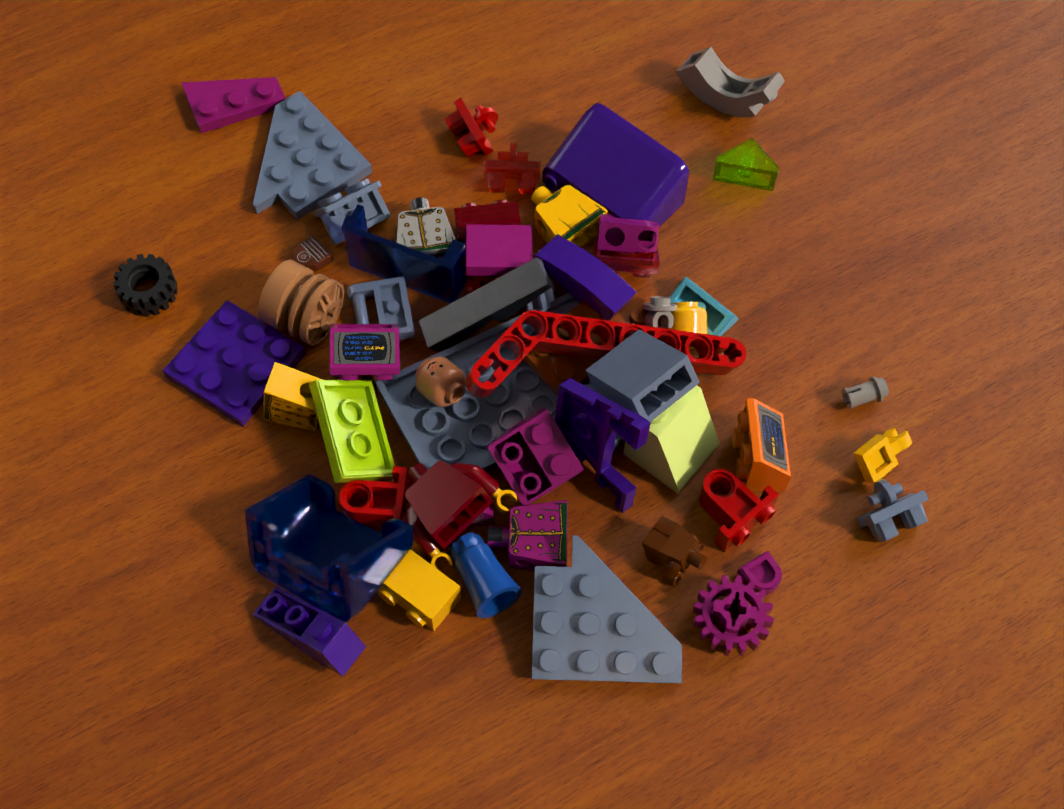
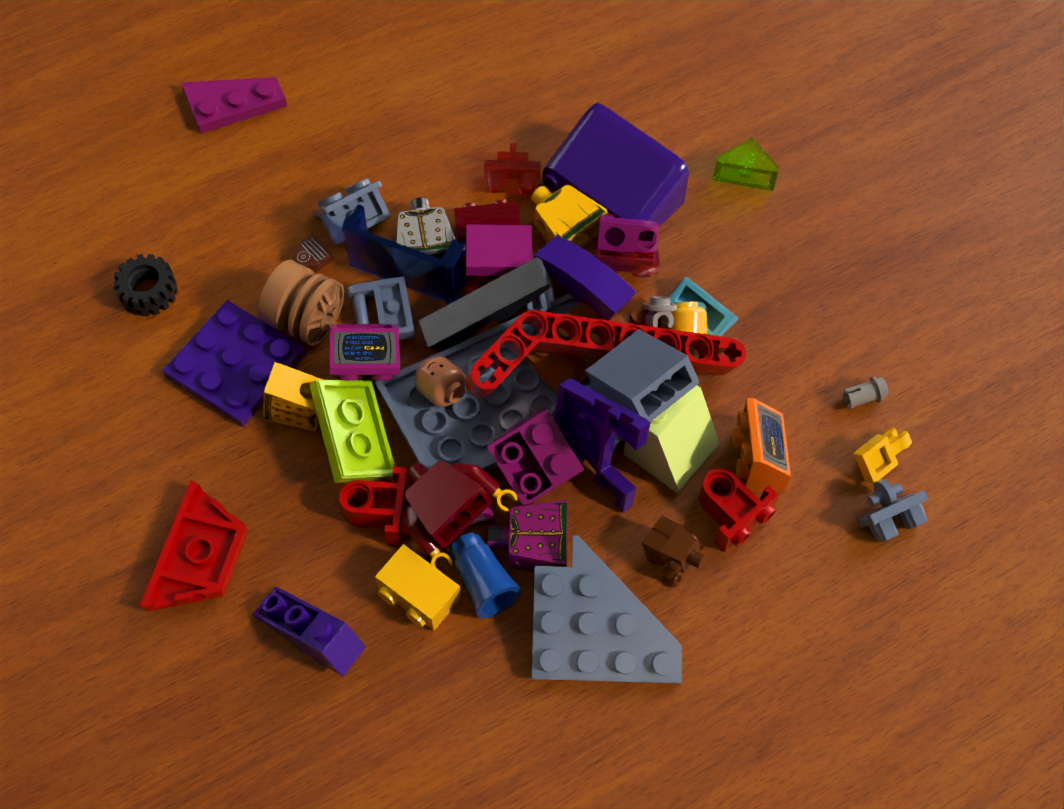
clear blue windscreen [245,474,413,622] -> none
sand blue wing [253,91,372,220] -> none
red hips [444,97,498,157] -> none
light grey arch [676,47,785,117] -> none
magenta gear [692,575,774,656] -> none
magenta tile [737,551,782,595] -> none
none -> red wing [140,480,248,612]

